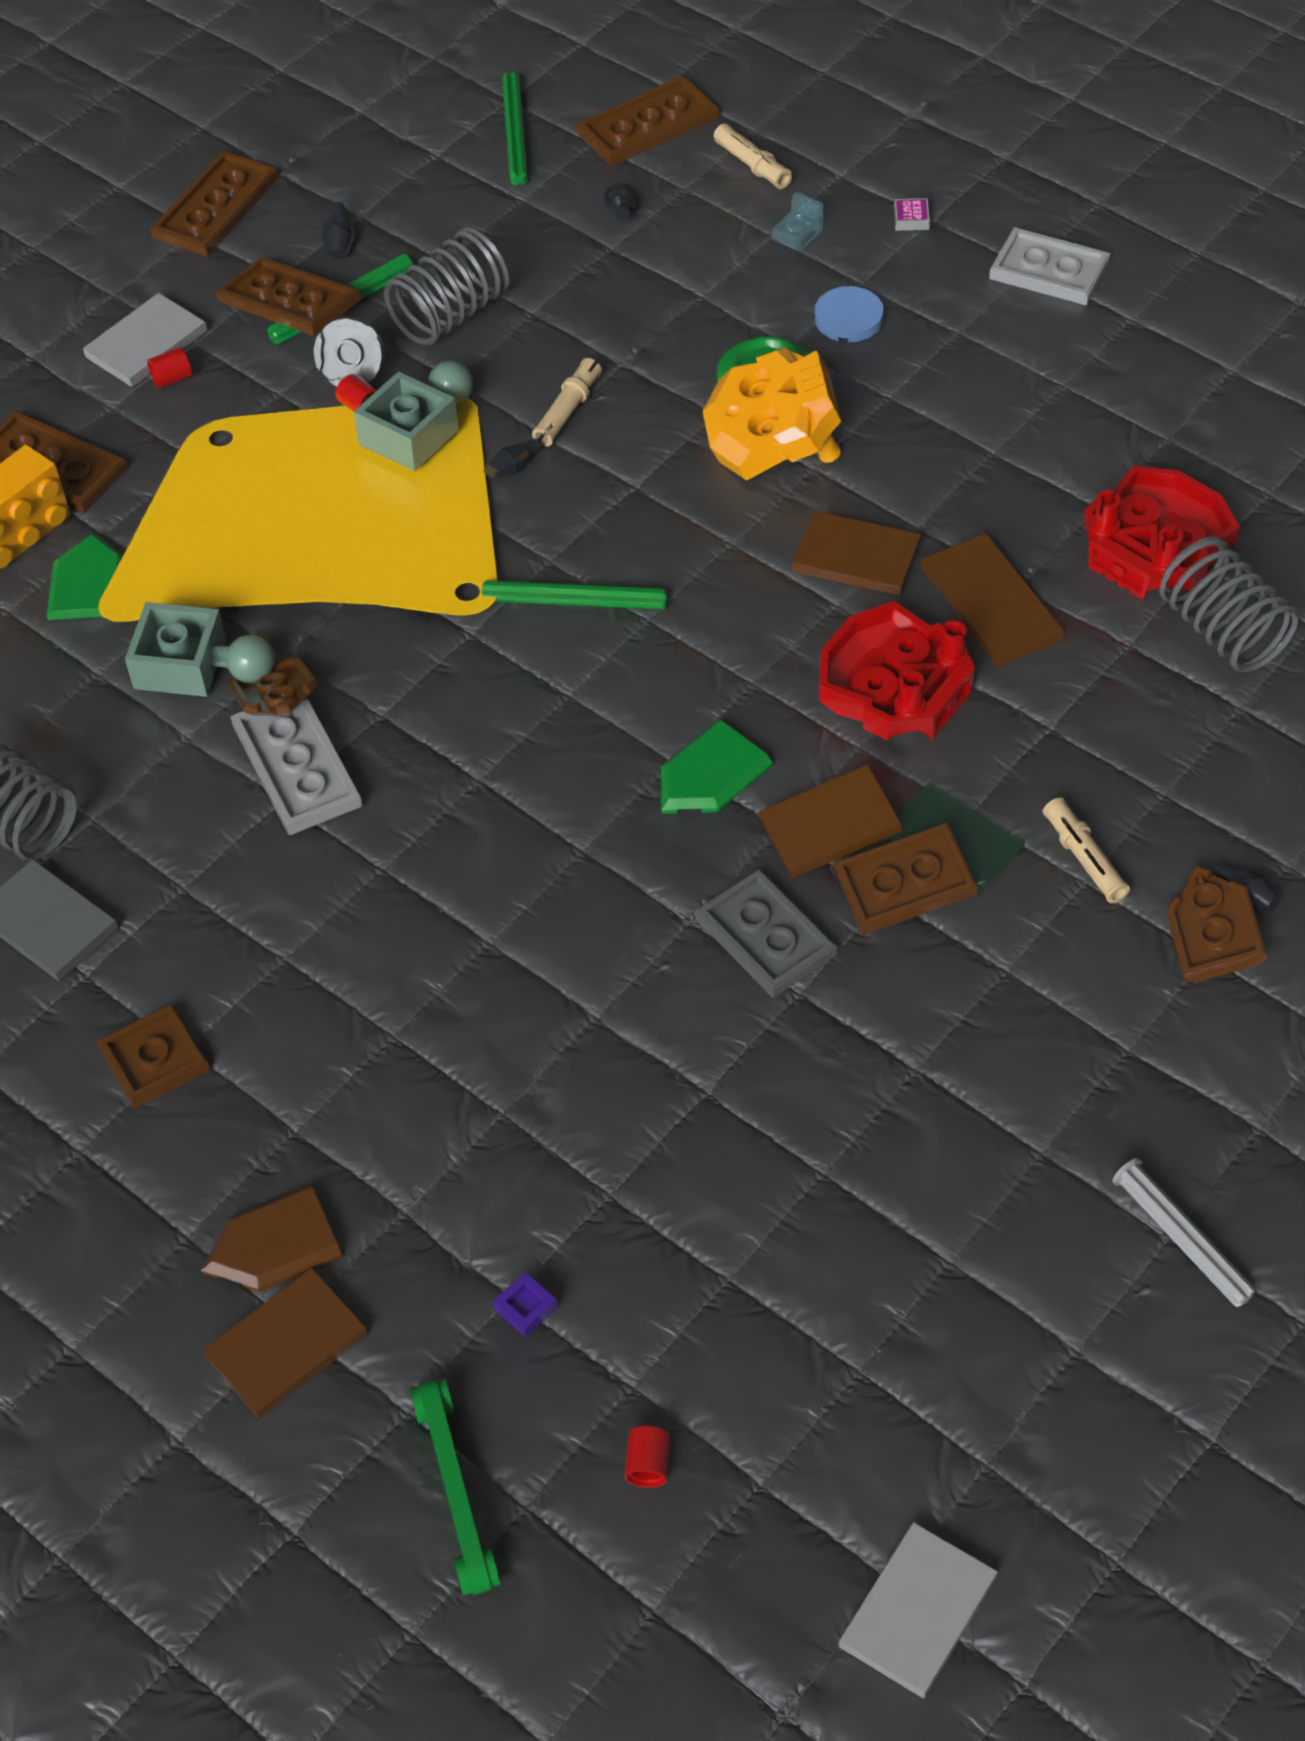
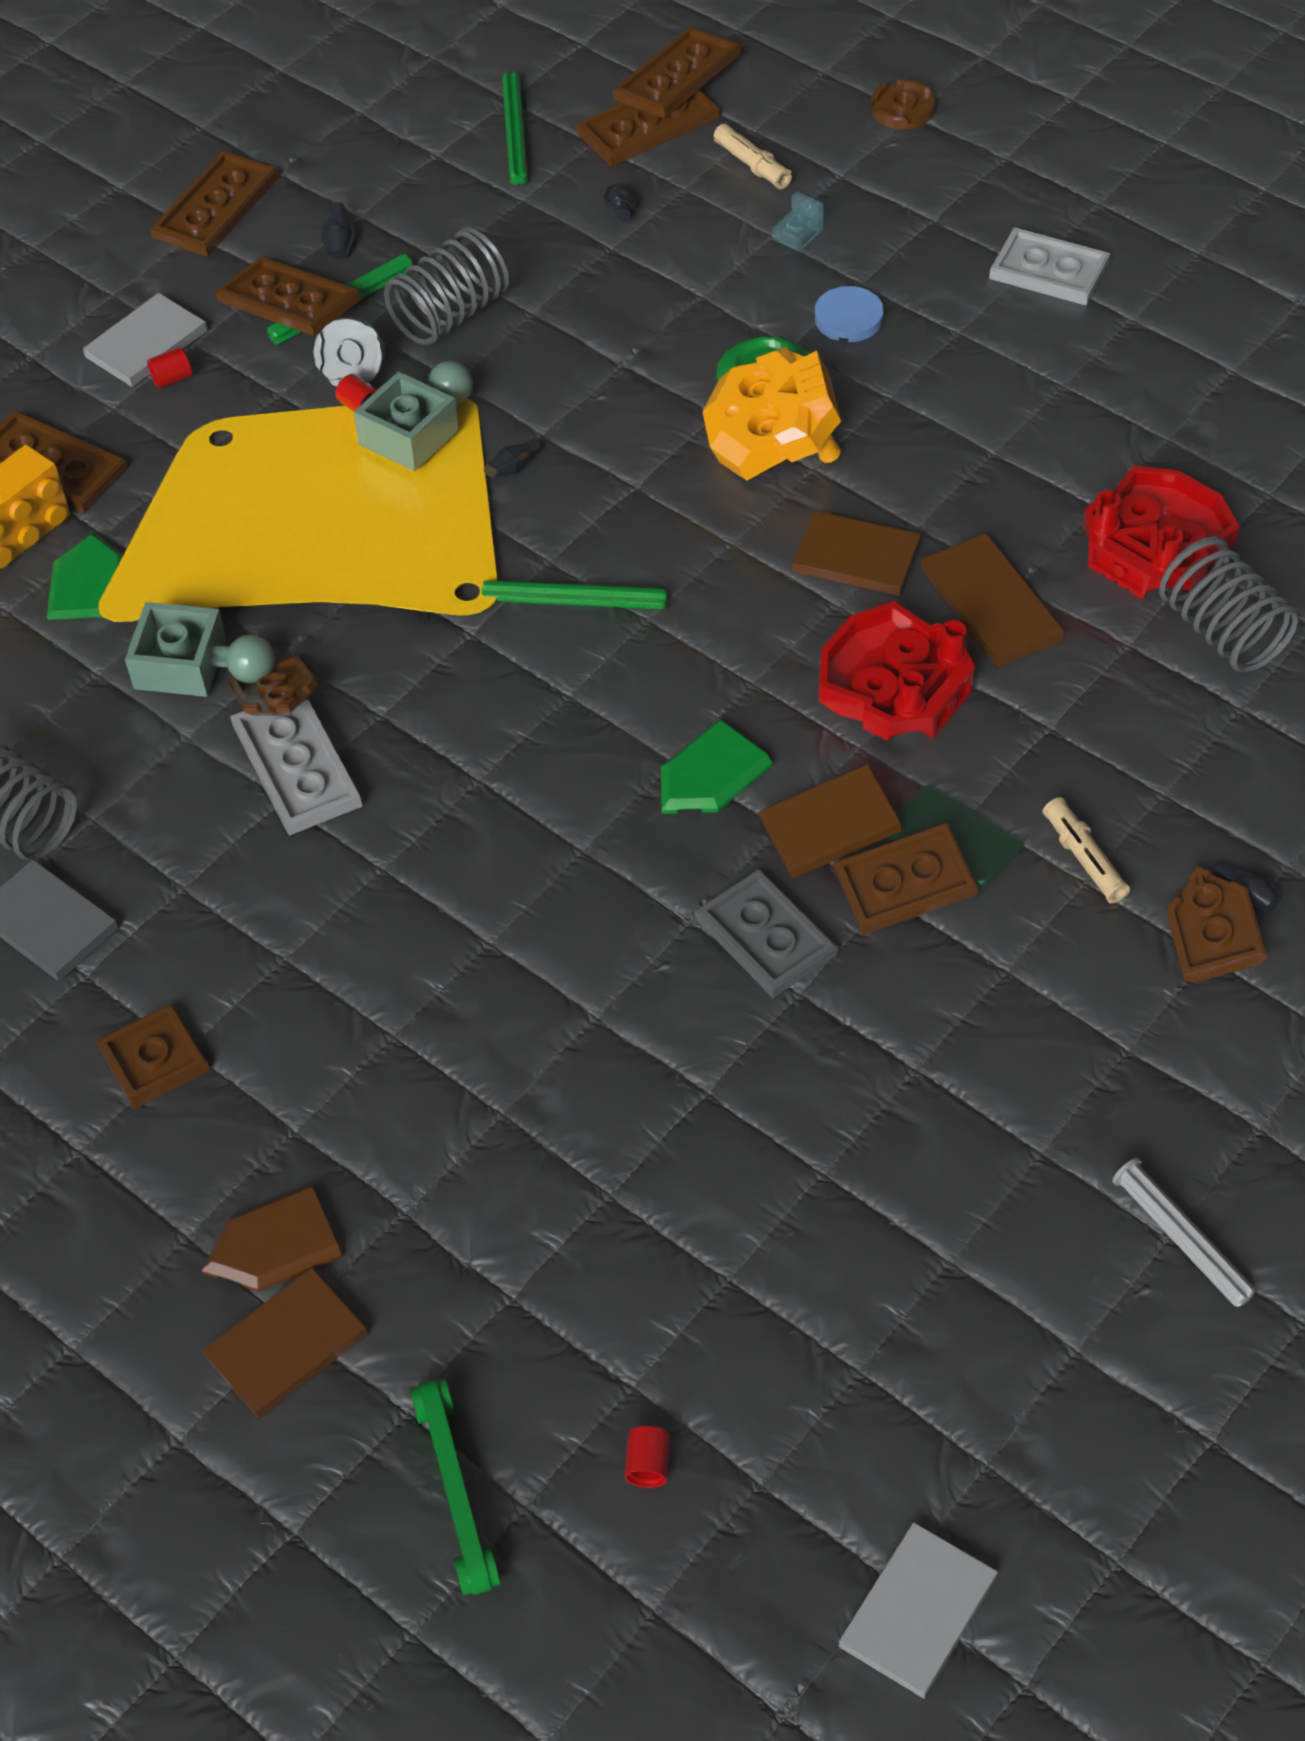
dark purple plate [493,1272,558,1337] -> none
tan pin [532,358,602,446] -> none
tile [894,198,930,231] -> none
none -> reddish brown tile [613,27,741,118]
none -> reddish brown tile [871,79,936,130]

